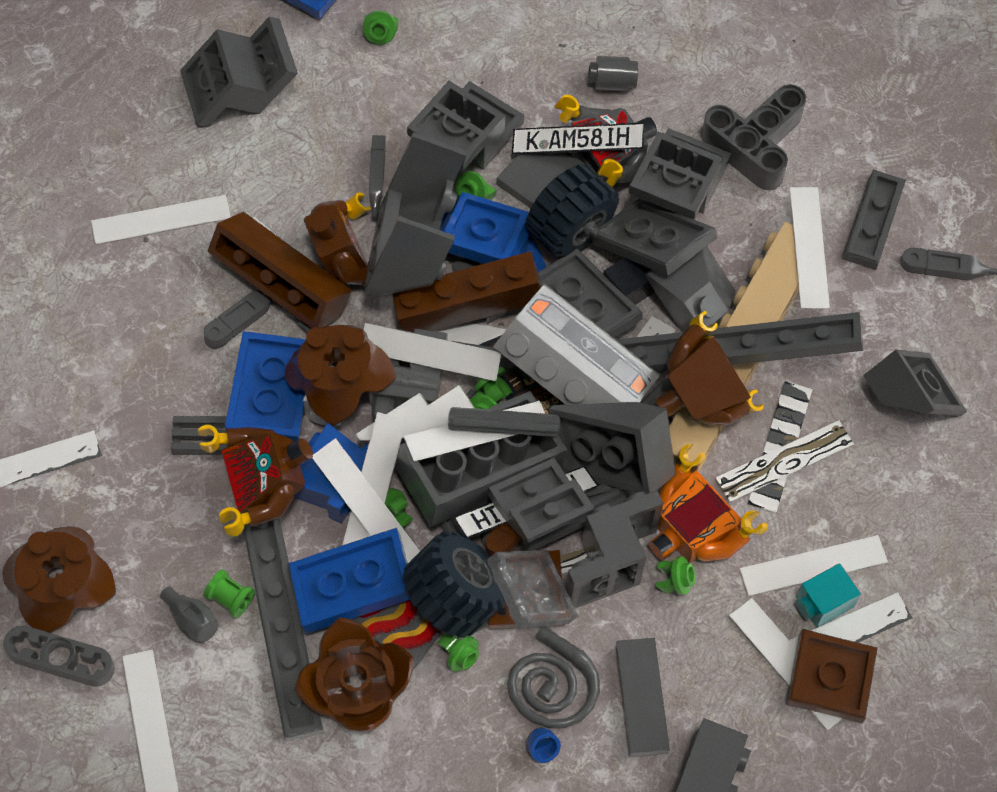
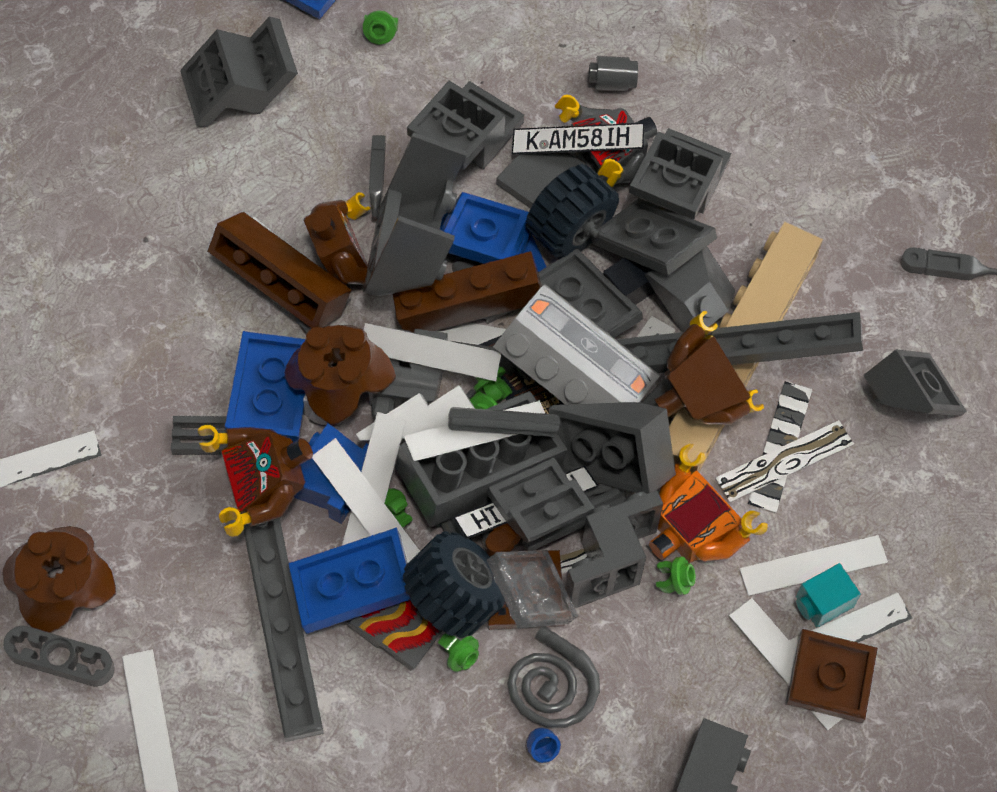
white sticker [91,195,231,244] -> none
dark grey piece [160,586,218,642] -> none
bright green bush [203,569,255,618] -> none
dark grey piece [204,290,272,348] -> none
reddish brown brick [295,617,414,732] -> none
bright green plate [455,170,497,200] -> none
dark grey tile [616,638,670,757] -> none
dark grey beam [701,84,806,190] -> none
white sticker [790,187,830,308] -> none
dark grey tile [843,169,906,270] -> none

